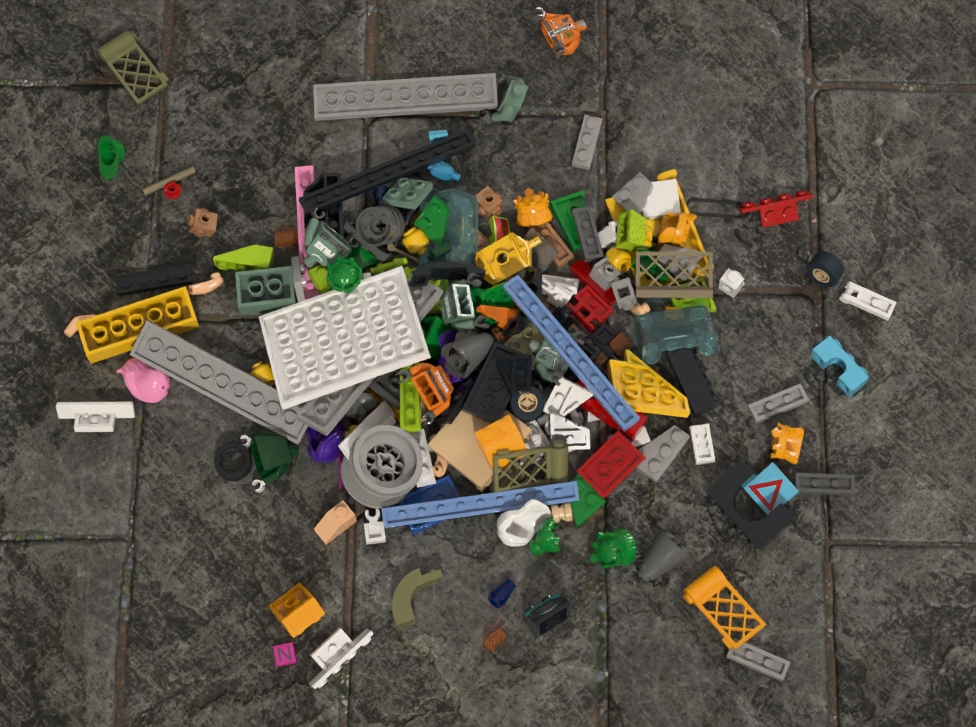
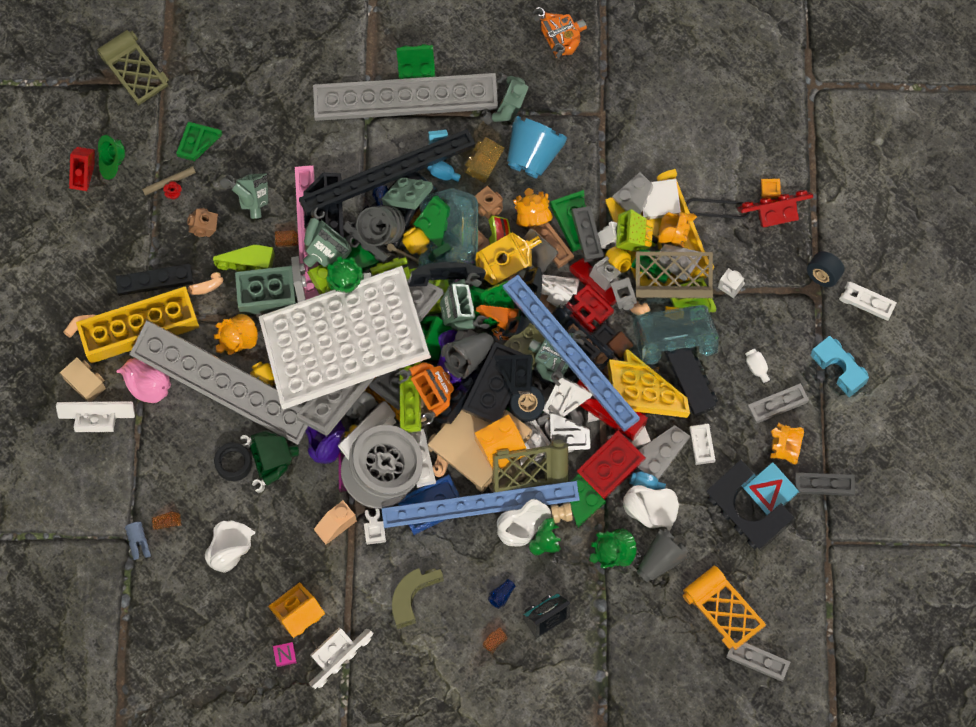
light grey plate [572,115,603,170] -> none
none -> tan brick [60,357,106,402]
none -> red slope [69,147,95,191]
none -> sand blue hinge [125,522,151,560]
none -> clear orange piece [152,511,182,530]
none -> green wing [176,122,223,161]
none -> white piece [205,520,255,572]
none -> light orange hair [214,314,258,355]
none -> sand green torso [220,167,268,219]
none -> green bracket [396,44,435,79]
none -> clear yellow brick [465,137,504,183]
none -> dark azure cone [507,116,567,179]
none -> white piece [623,485,679,531]
none -> dark azure plant [629,471,666,490]
none -> white plant [745,349,770,383]
none -> light orange tile [761,179,781,199]

